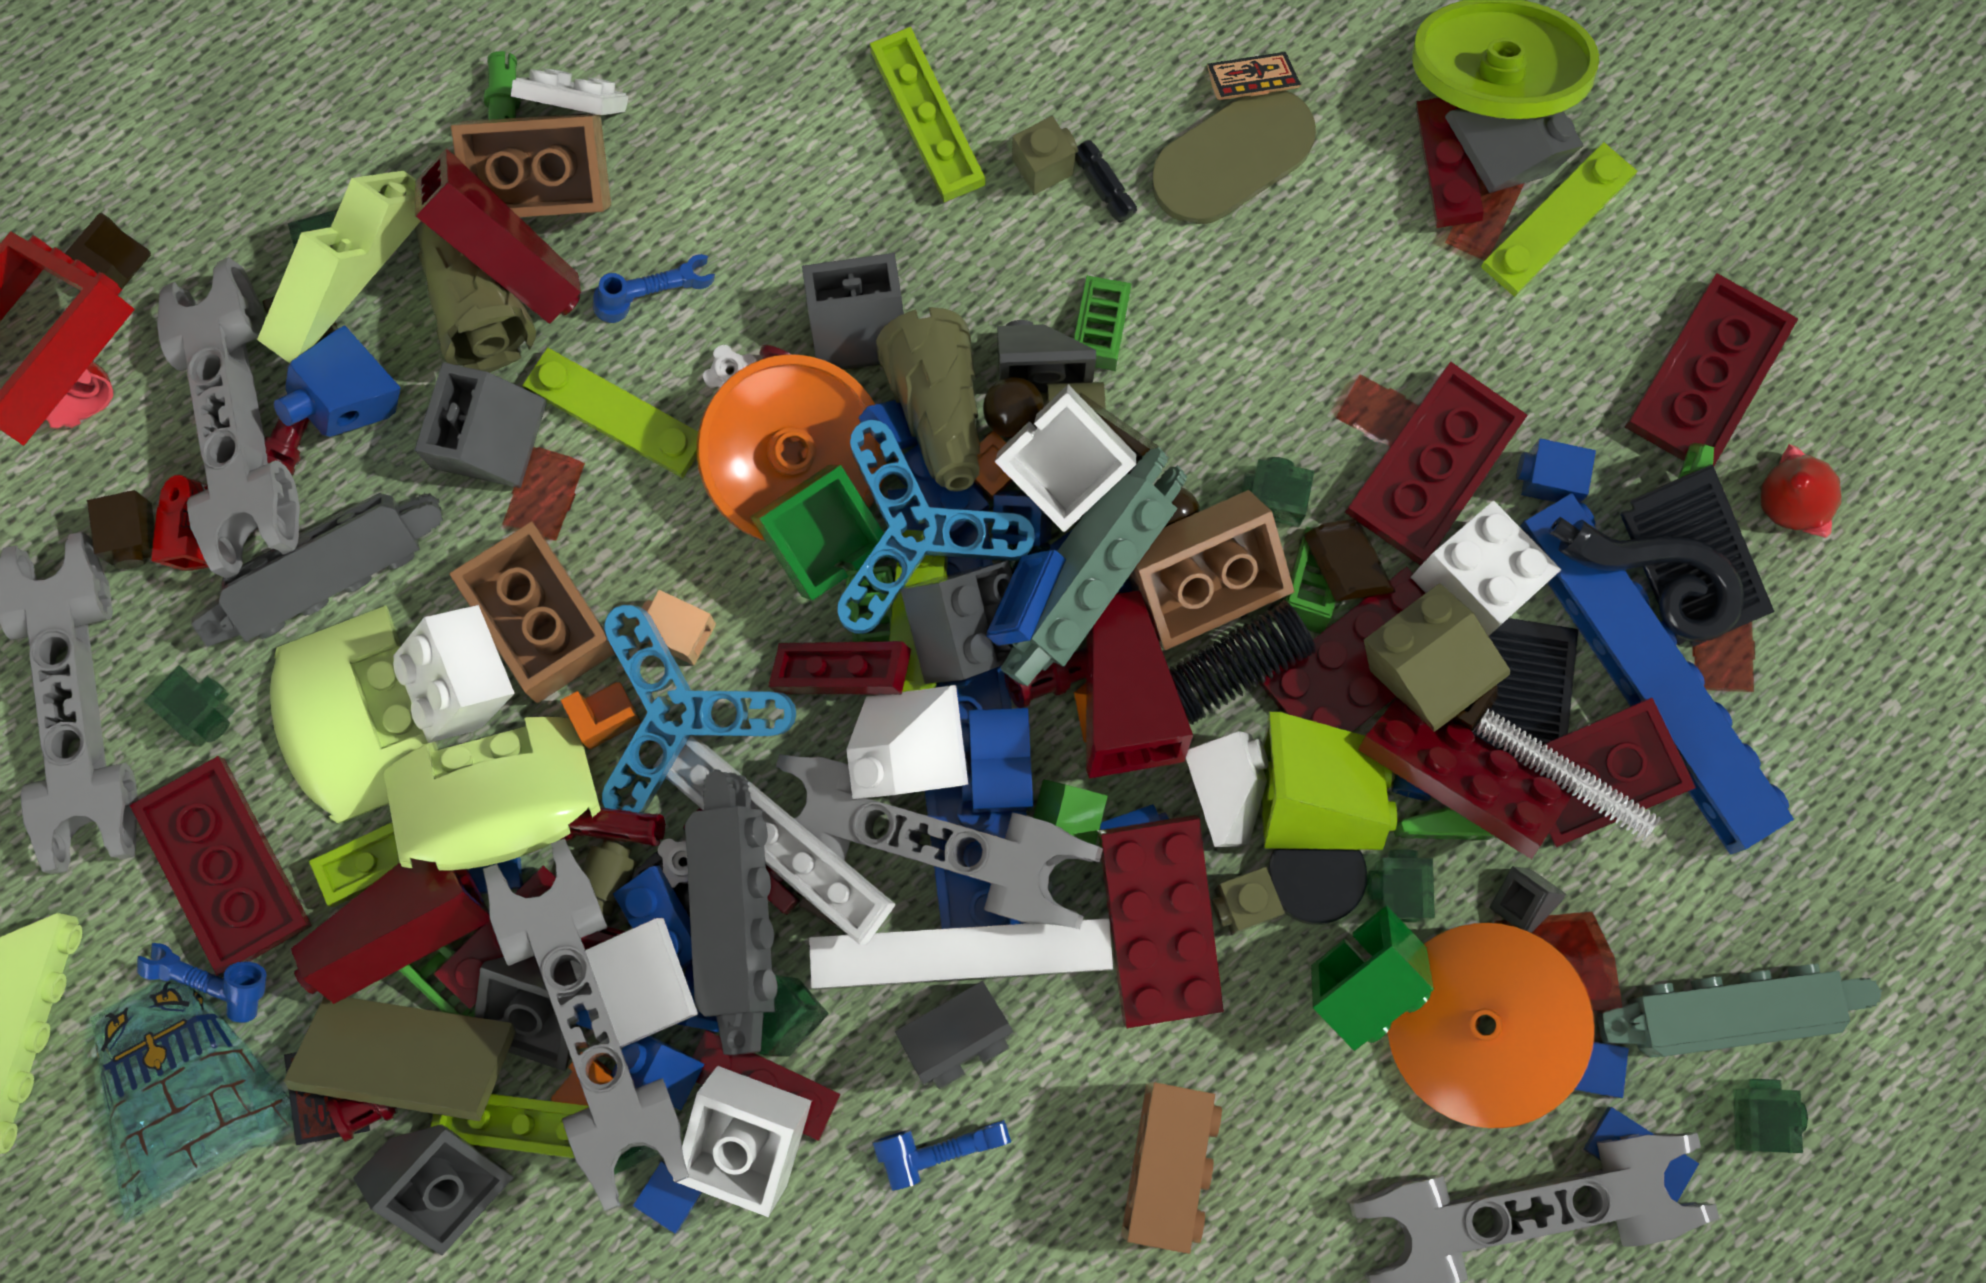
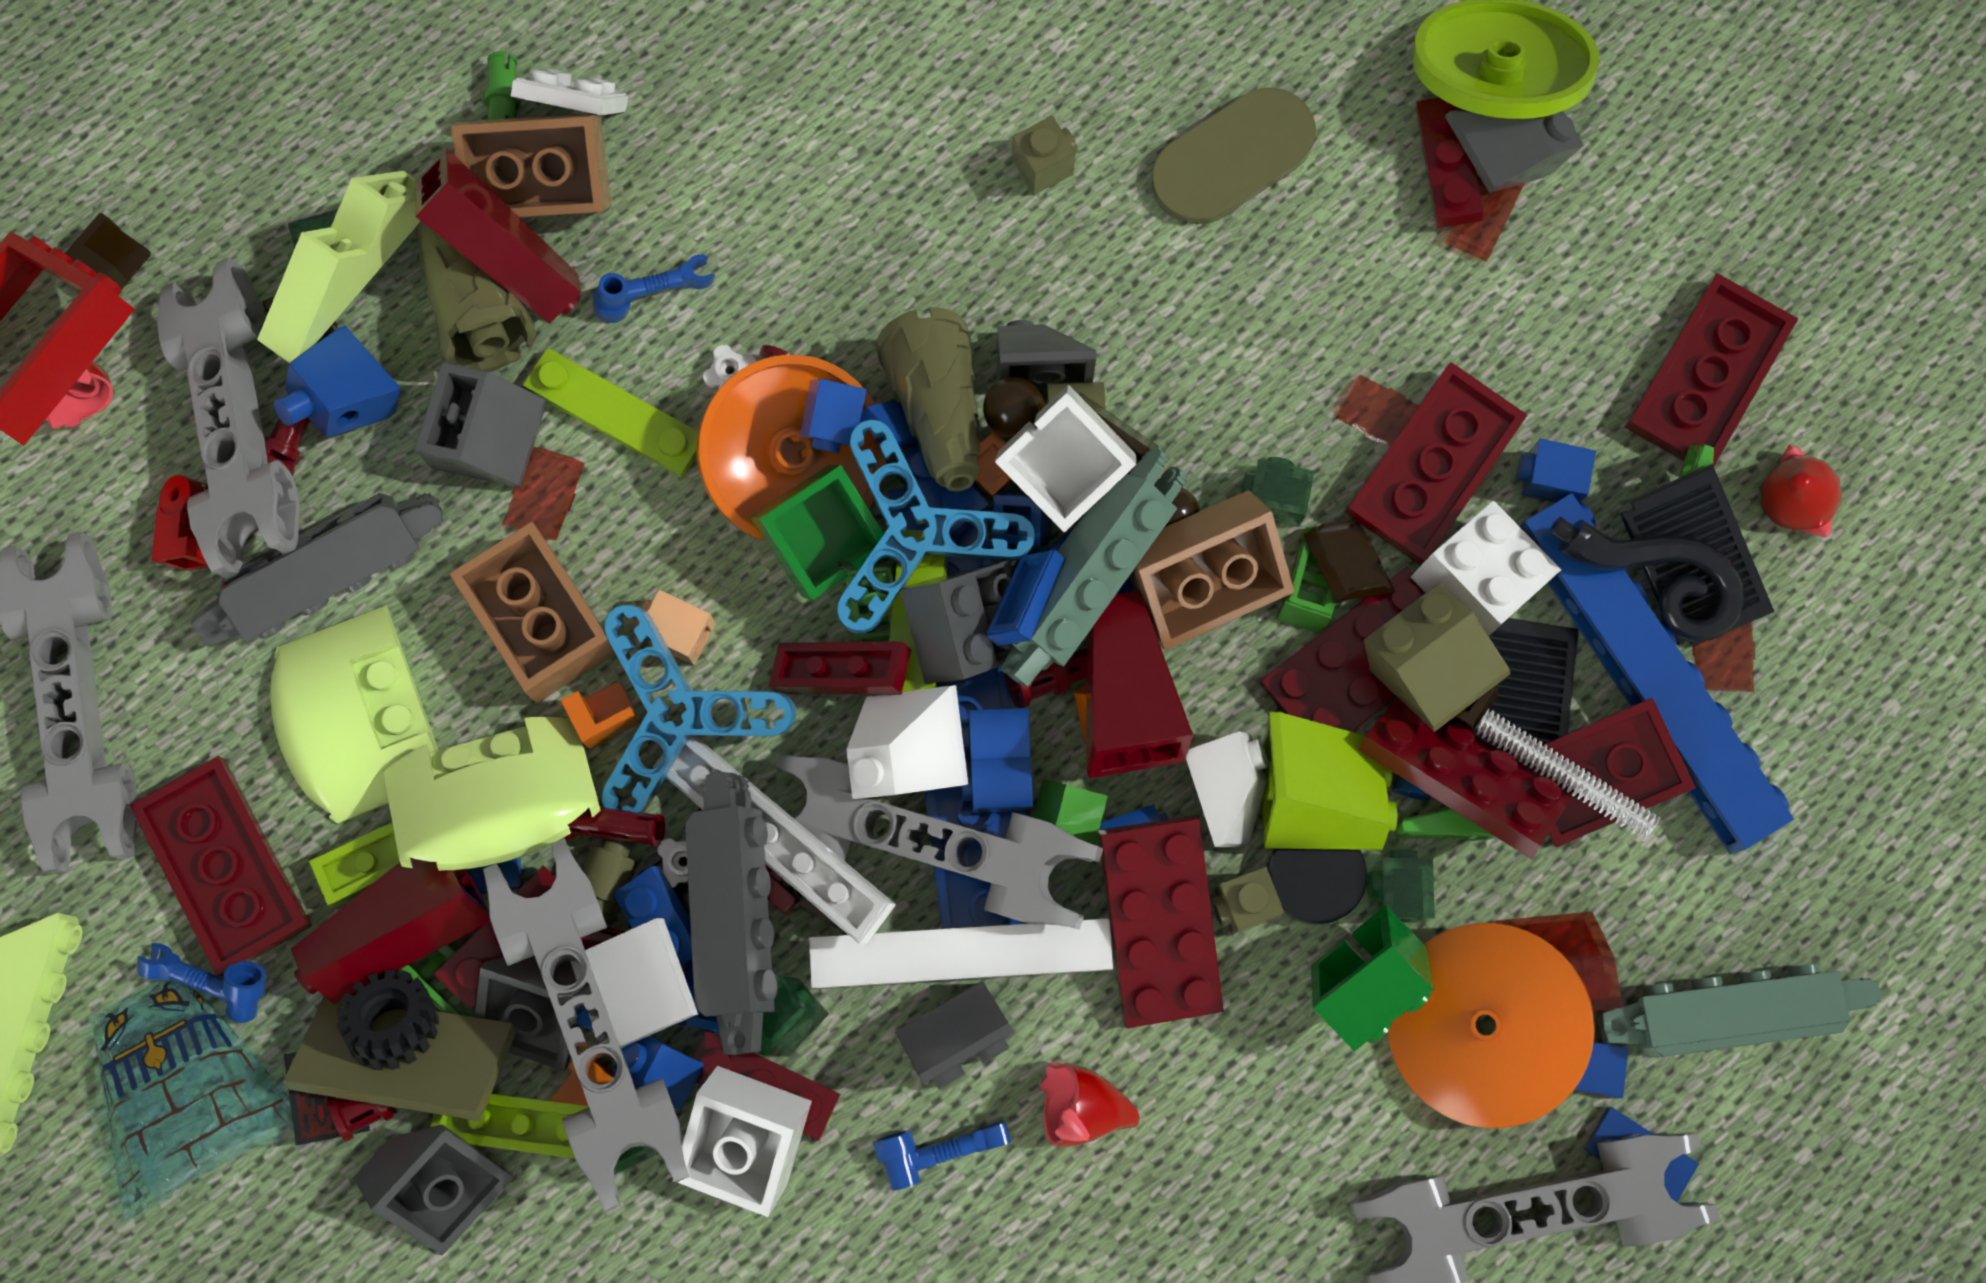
dark brown brick [87,490,155,569] -> none
clear green brick [144,665,235,746] -> none
white brick [393,605,515,743] -> none
blue tile [633,1161,703,1234] -> none
dark grey slope [802,253,904,370] -> none
lime plate [870,26,985,203] -> none
bright green slope [1074,275,1132,371] -> none
black axle [1075,140,1137,223] -> none
medium nougat brick [1121,1082,1222,1254] -> none
black piece [1169,600,1316,725] -> none
piece [1207,52,1301,100] -> none
lime plate [1481,142,1638,297] -> none
dark grey slope [1489,866,1566,933] -> none
clear green brick [1733,1079,1808,1153] -> none
none -> black tyre [336,970,439,1071]
none -> blue brick [800,378,867,454]
none -> hat [1040,1060,1140,1148]

